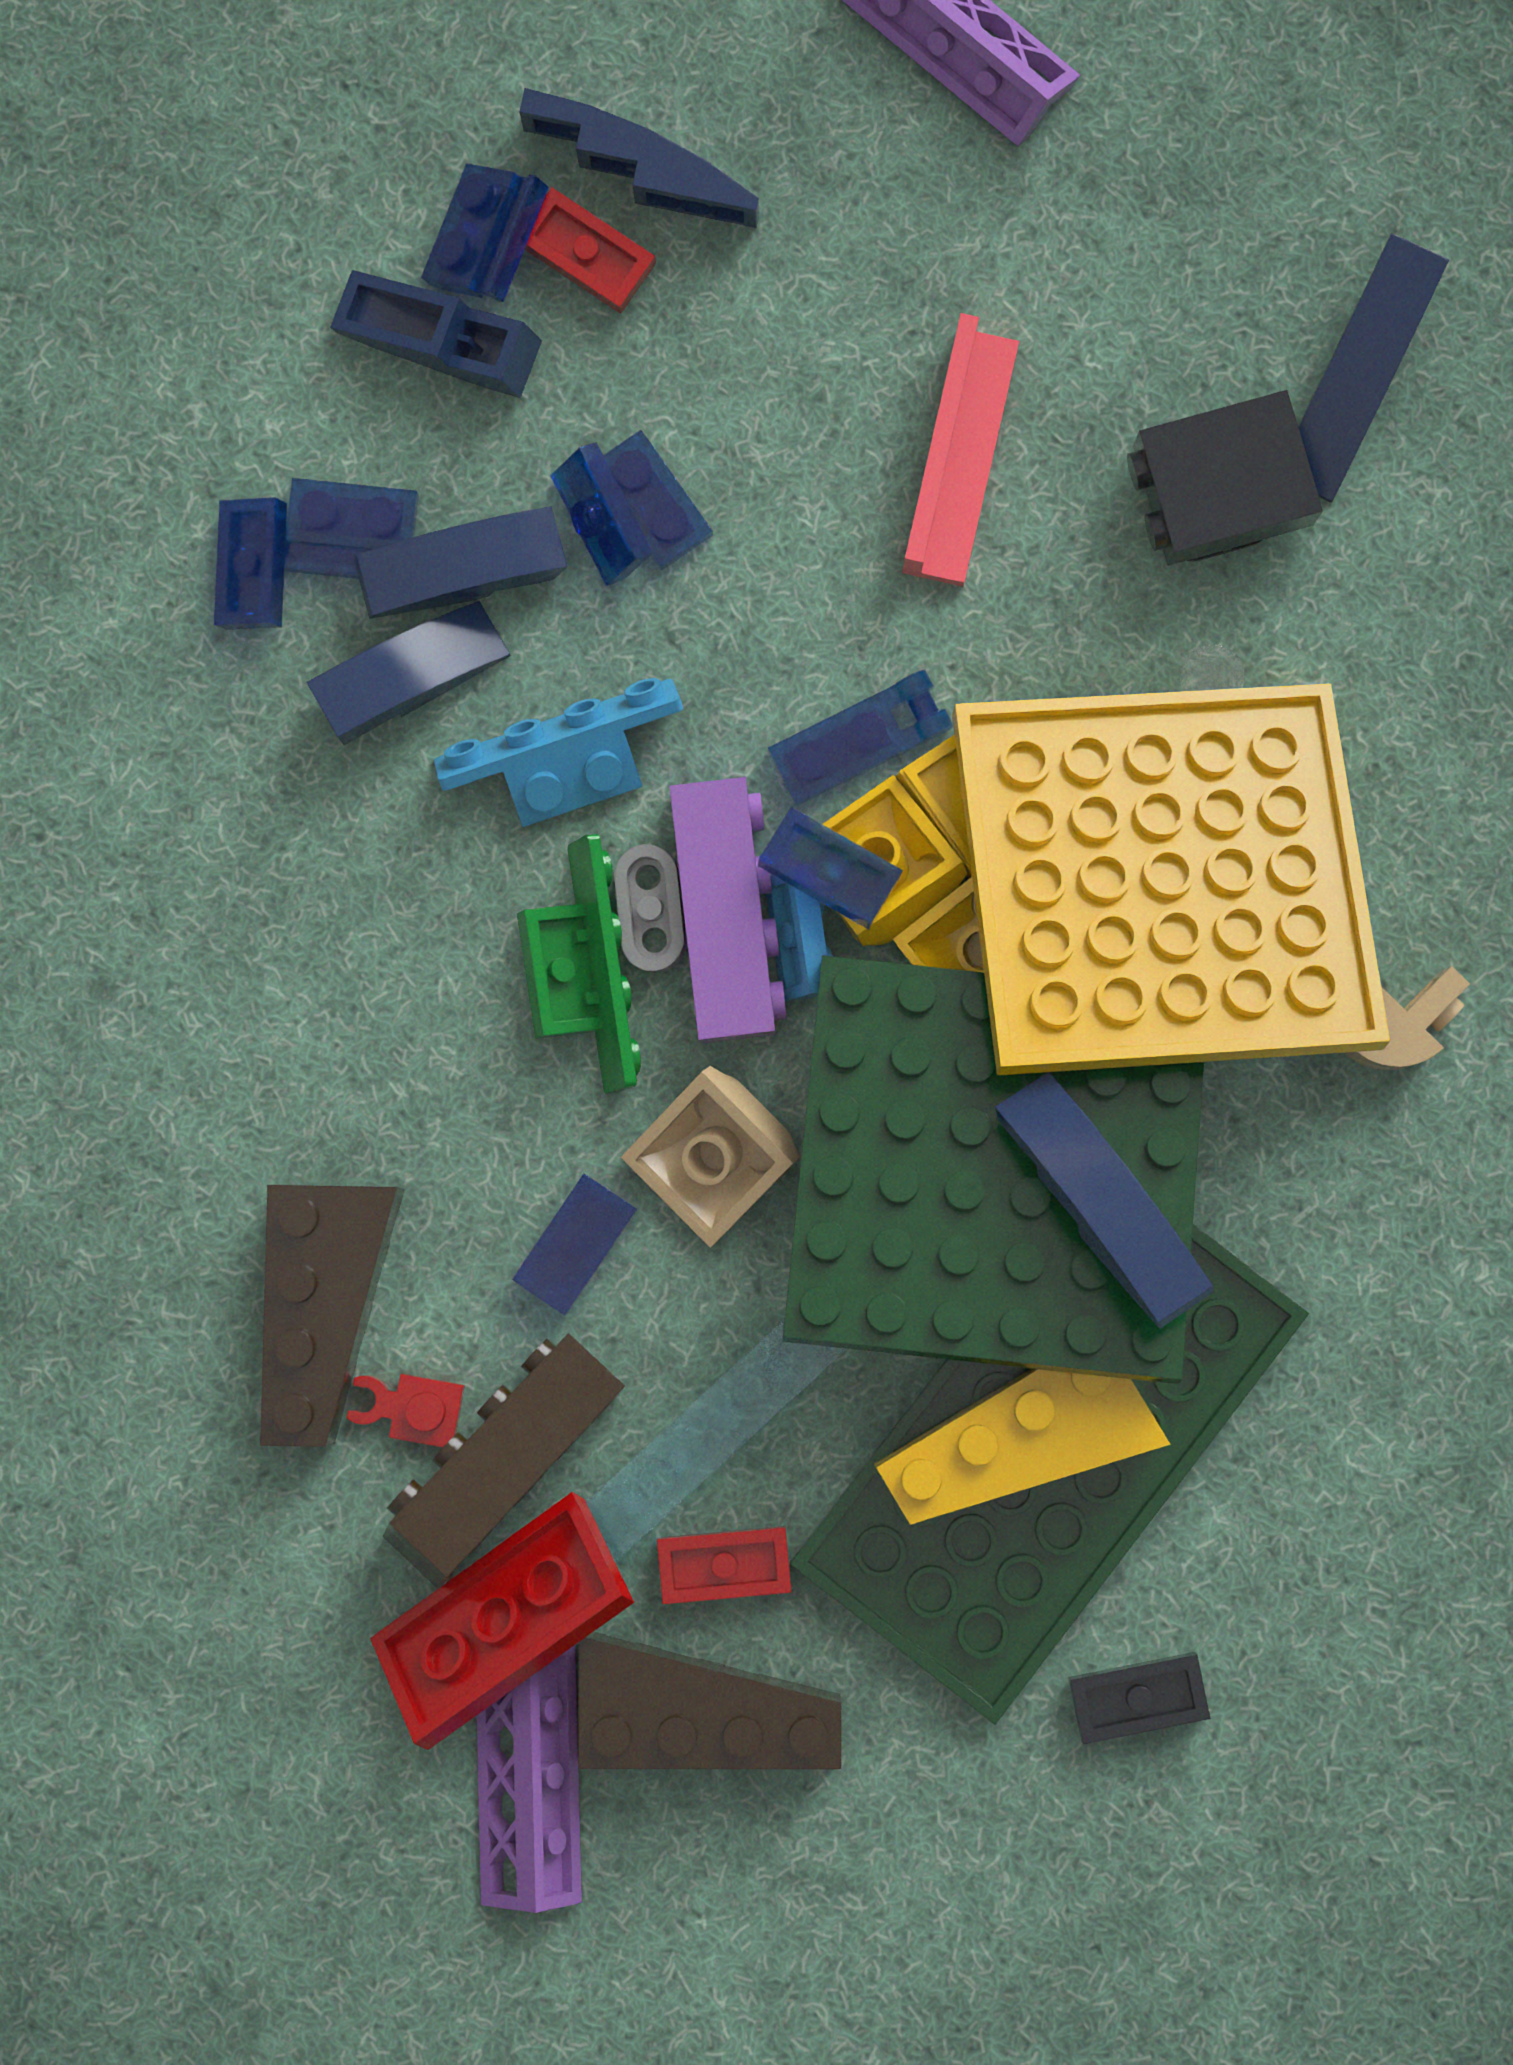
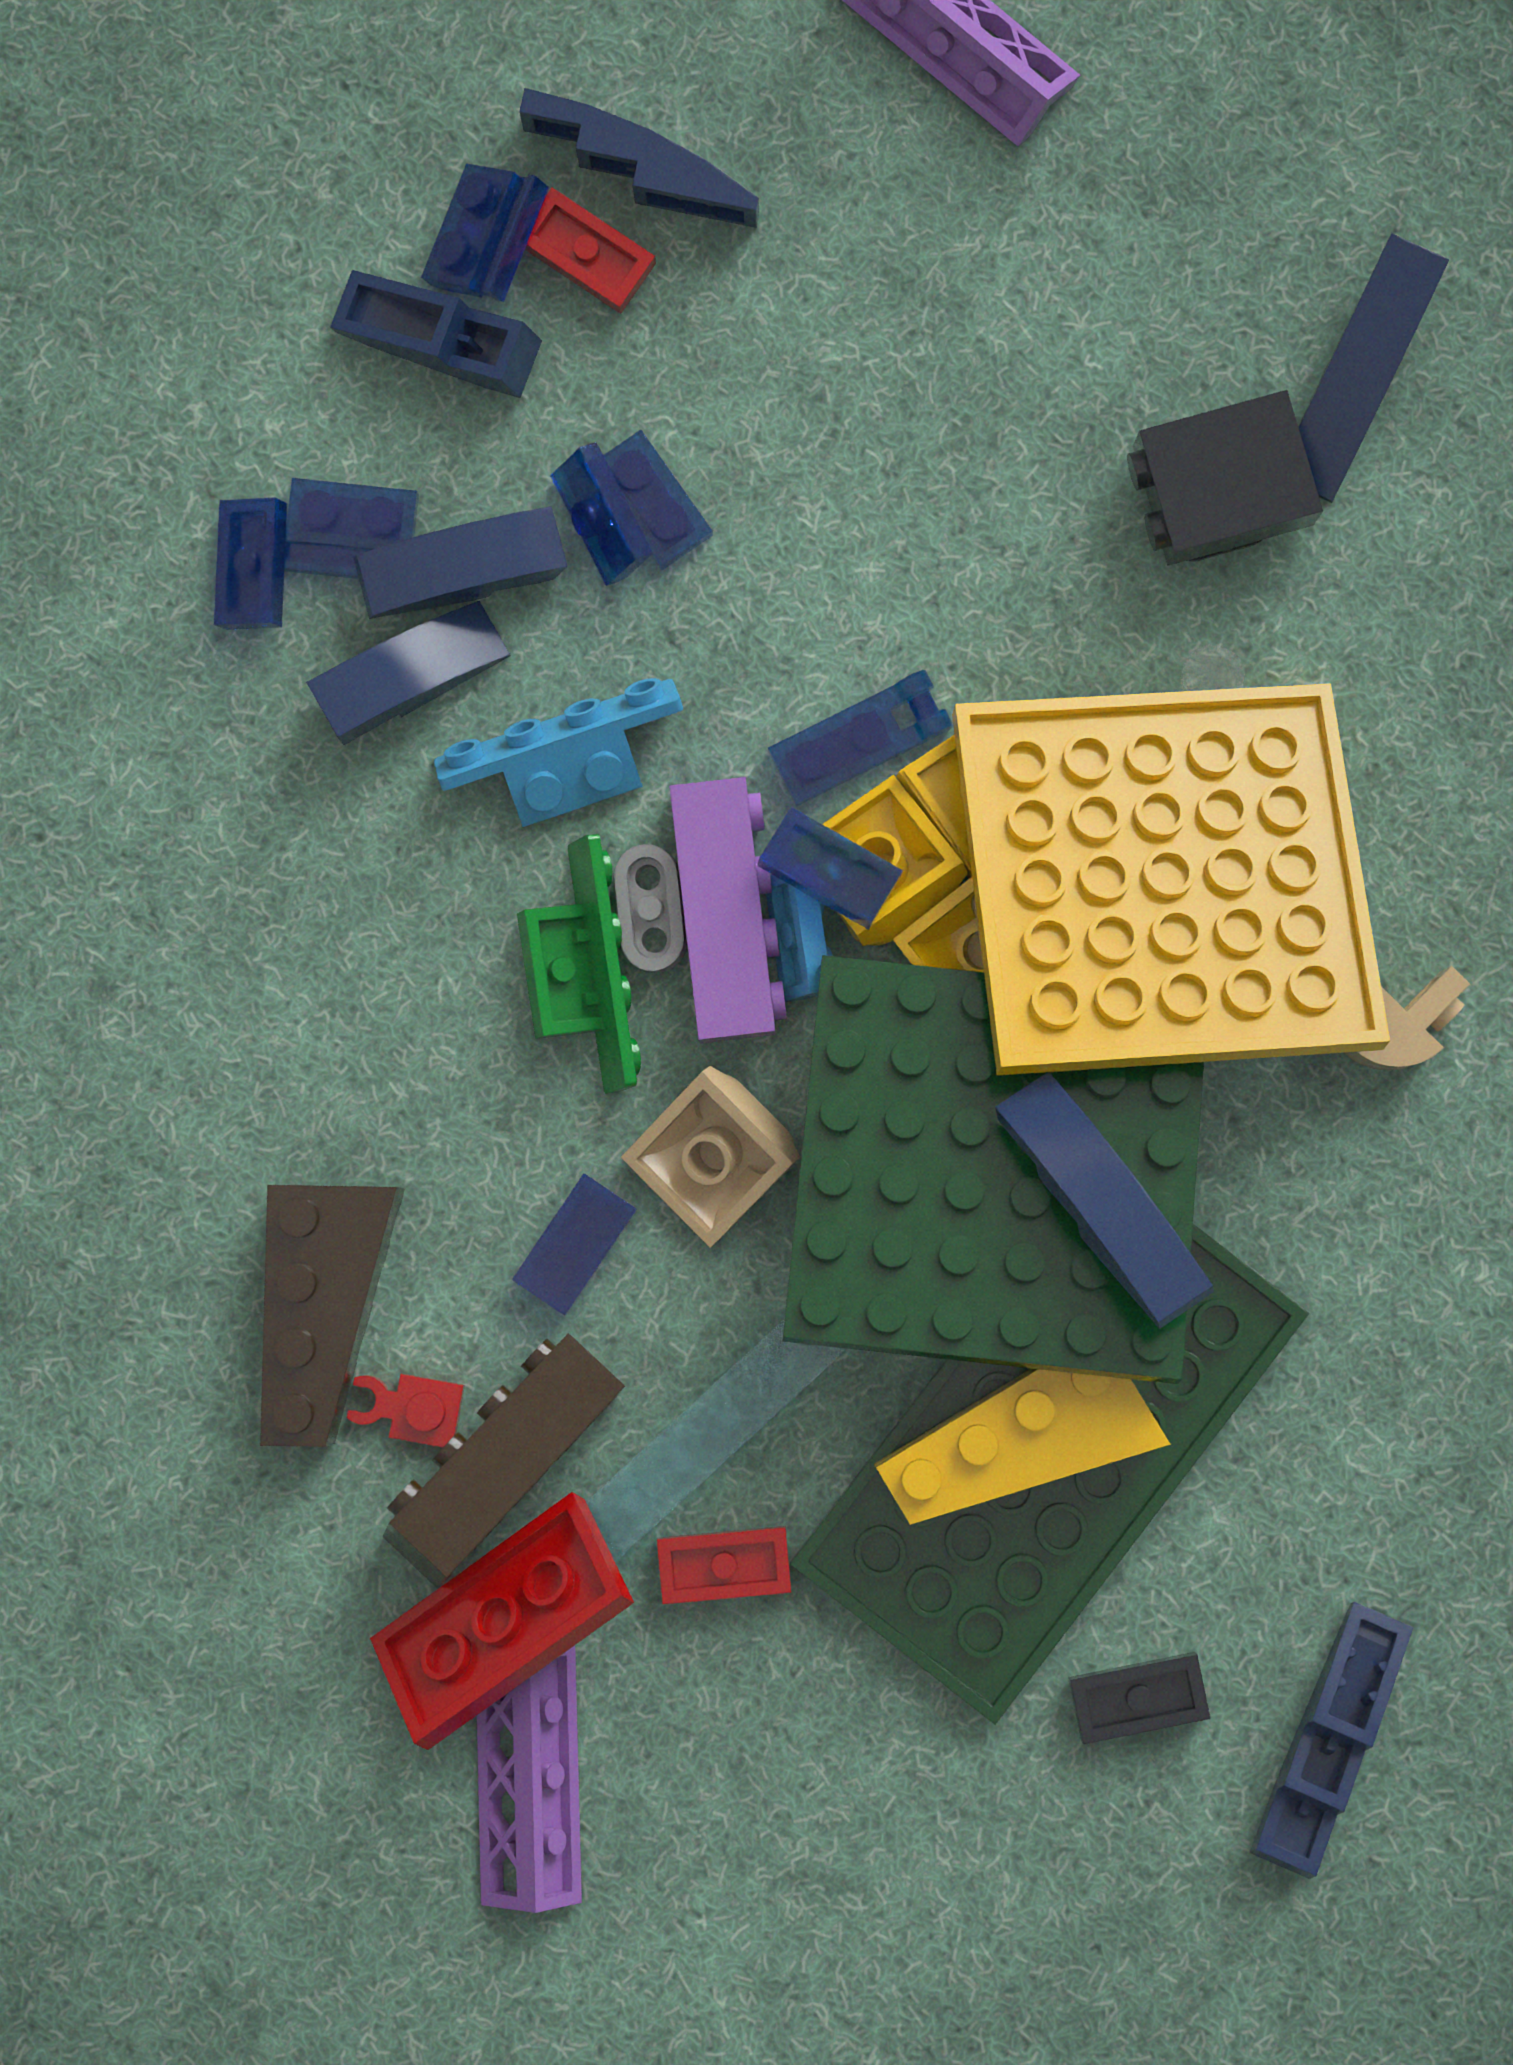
dark brown wedge [578,1631,841,1769] -> none
coral fence [902,313,1019,587] -> none
none -> dark blue slope [1250,1602,1413,1879]

